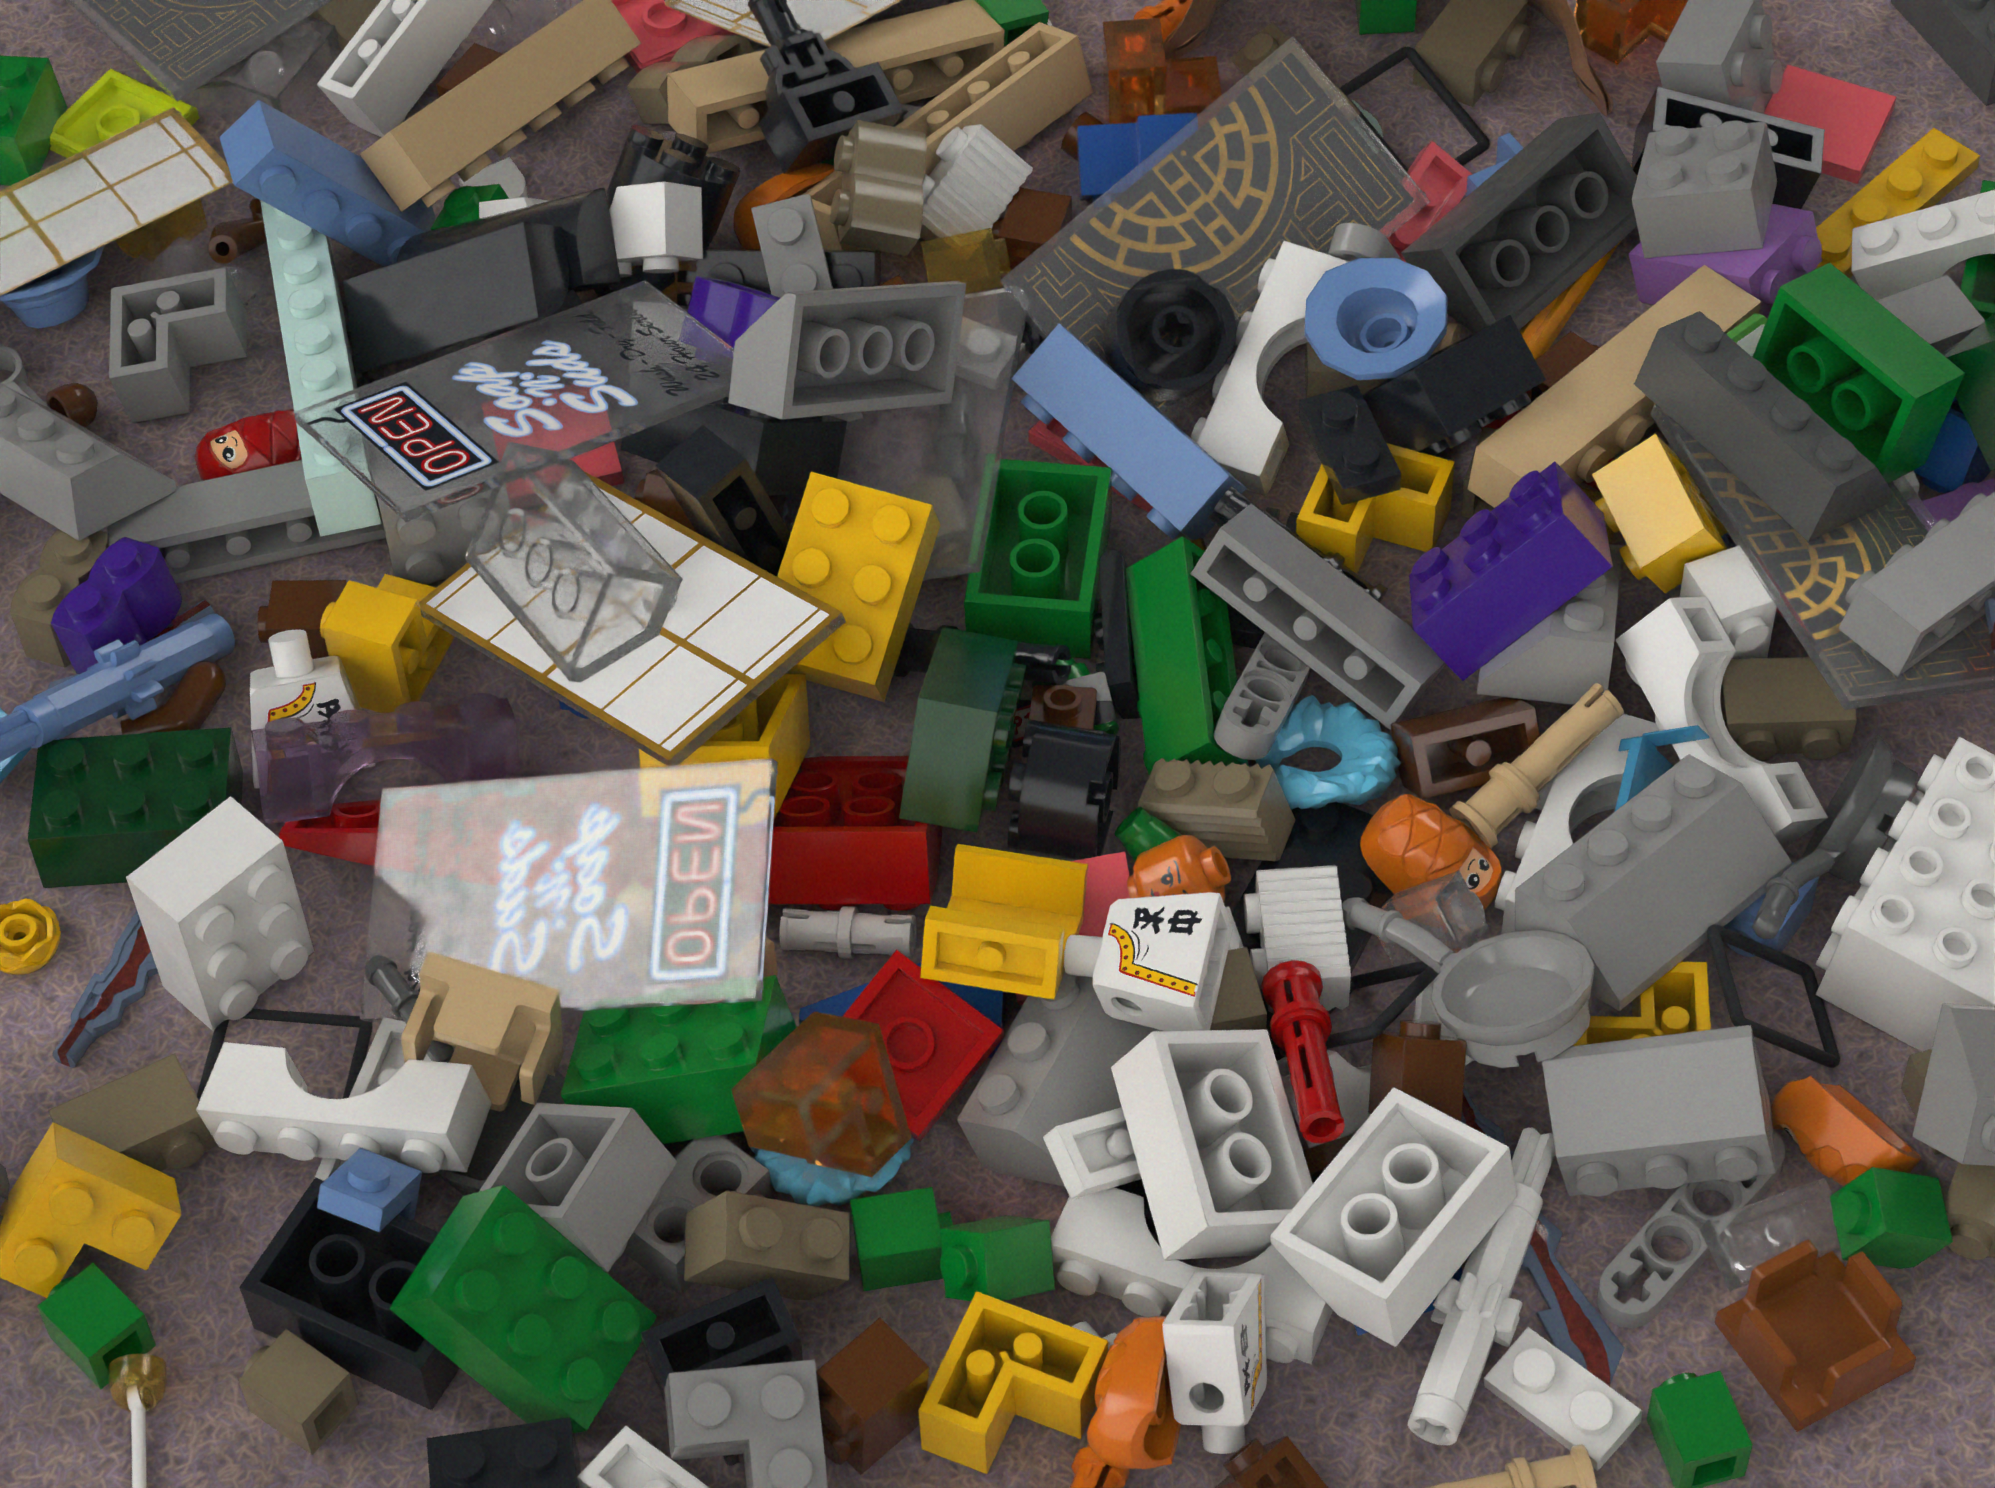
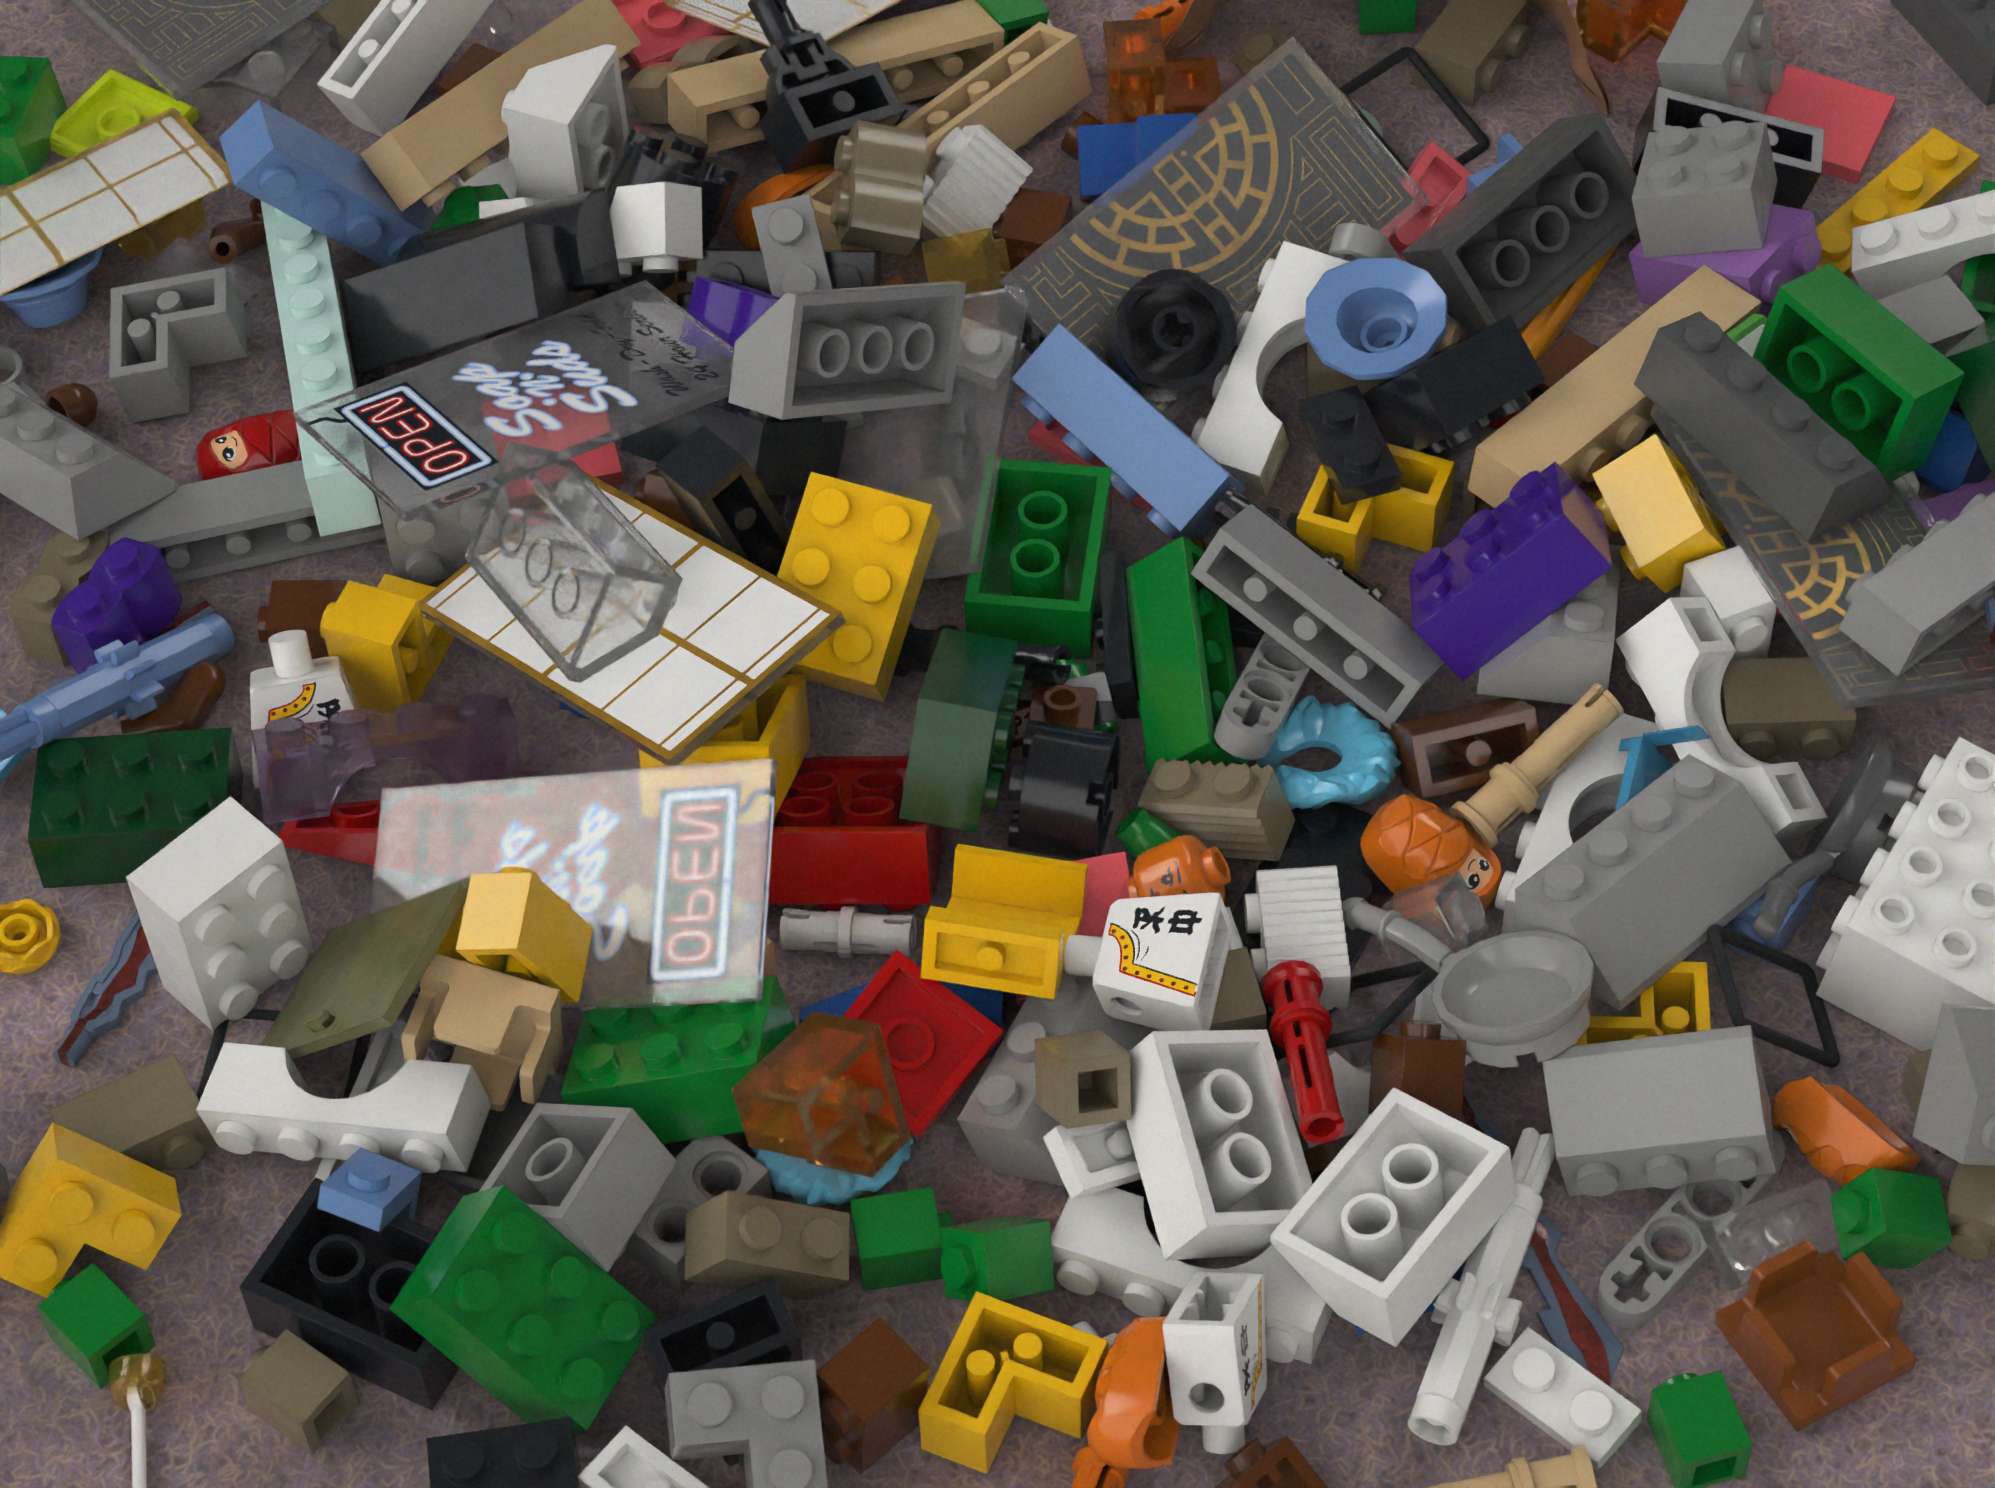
none -> olive container [260,877,470,1060]
none -> yellow brick [436,866,593,1004]
none -> white slope [501,44,629,201]
none -> dark tan brick [1034,1030,1132,1129]

